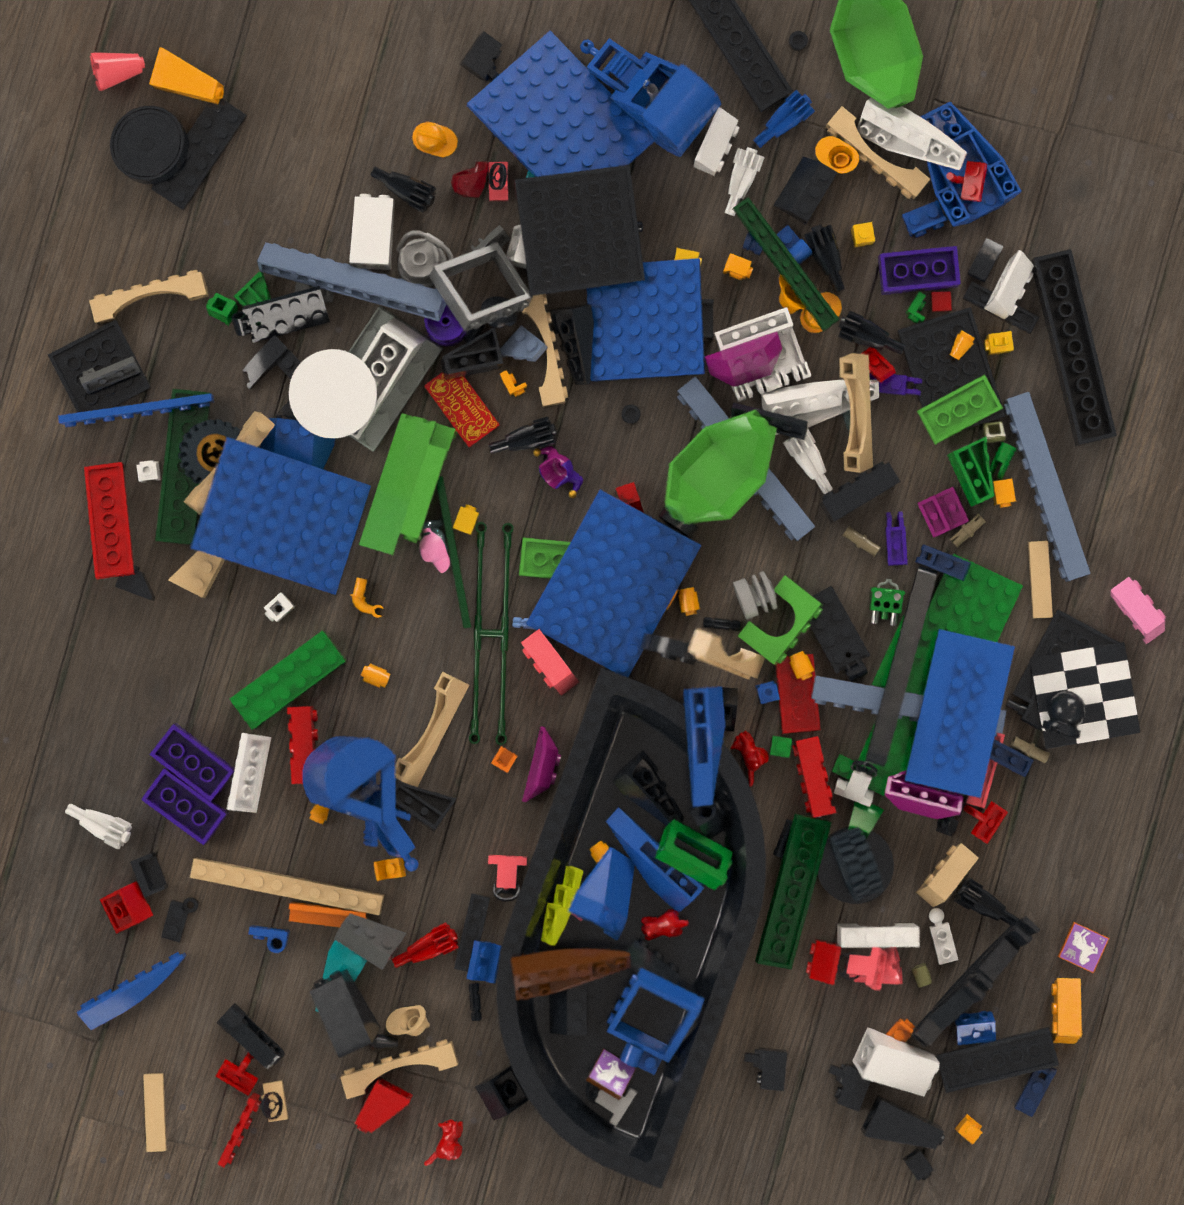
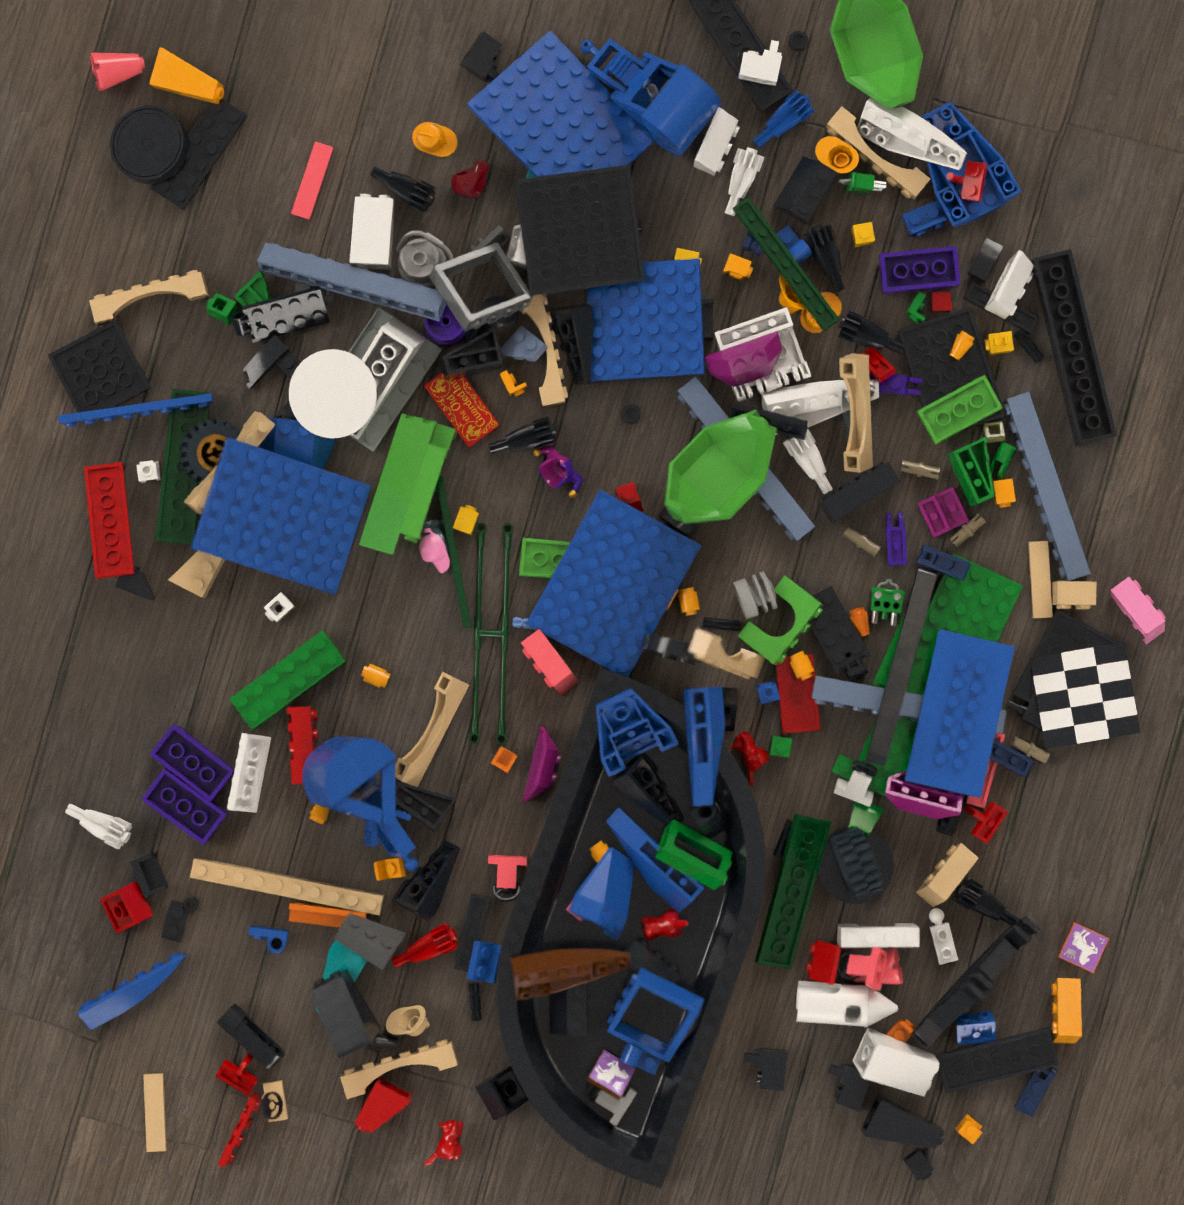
dark grey hinge [79,356,141,394] -> none
light orange piece [350,578,384,618] -> none
piece [489,162,508,201] -> none
neon yellow slope [541,866,583,945] -> none
red wedge [792,736,836,818] -> none
olive brick [911,963,932,987] -> none
black tile [1042,691,1086,739] -> none
none -> coral tile [291,141,334,220]
none -> black wedge [392,841,460,921]
none -> blue wedge [596,688,679,777]
none -> white hinge [738,40,782,86]
none -> white piece [796,981,898,1028]
none -> green piece [839,172,886,195]
none -> orange cone [849,607,870,637]
none -> dark tan pin [900,460,940,480]
none -> black axle [1014,329,1044,363]
none -> tan brick [1051,581,1096,610]

